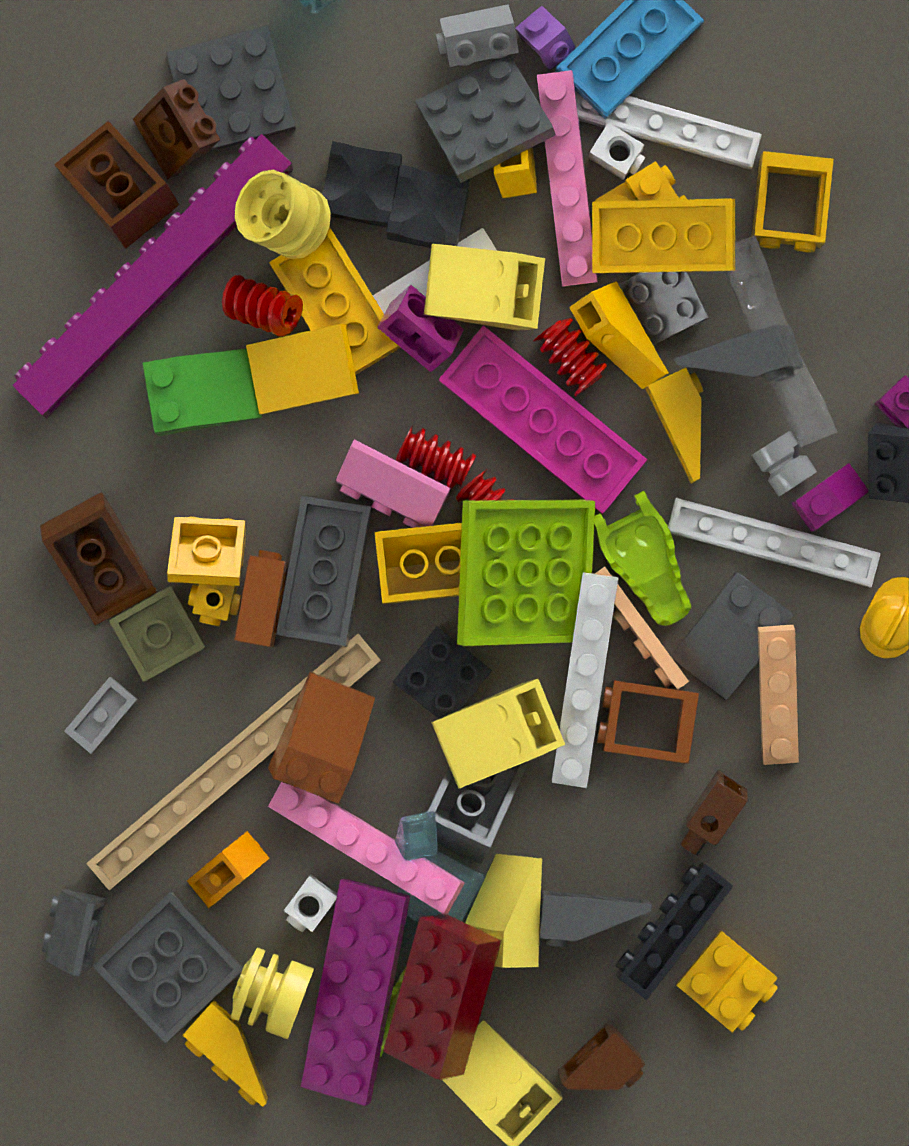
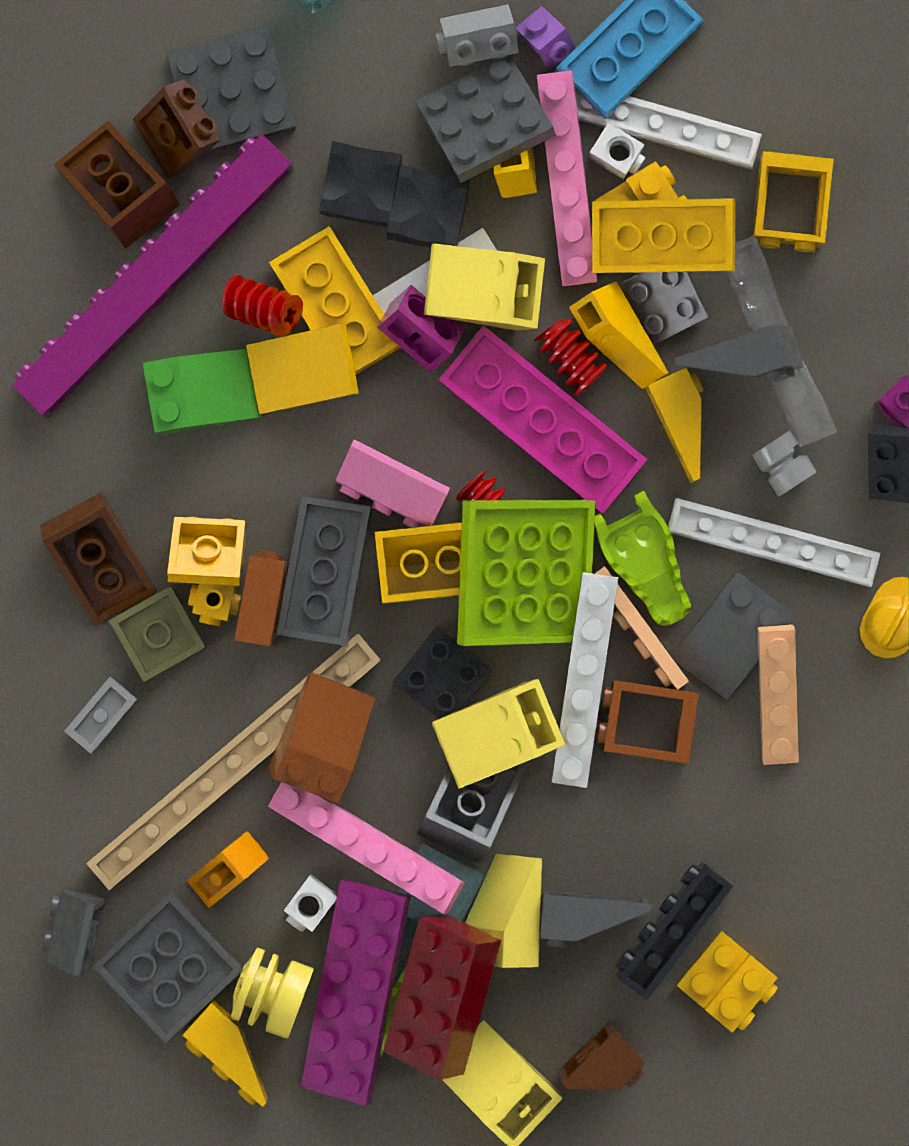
light yellow wheel [235,170,331,259] -> none
clear light blue slope [395,811,438,861] -> none
red piece [396,425,476,491] -> none
reddish brown torso [680,770,748,856] -> none
magenta slope [791,463,869,532] -> none

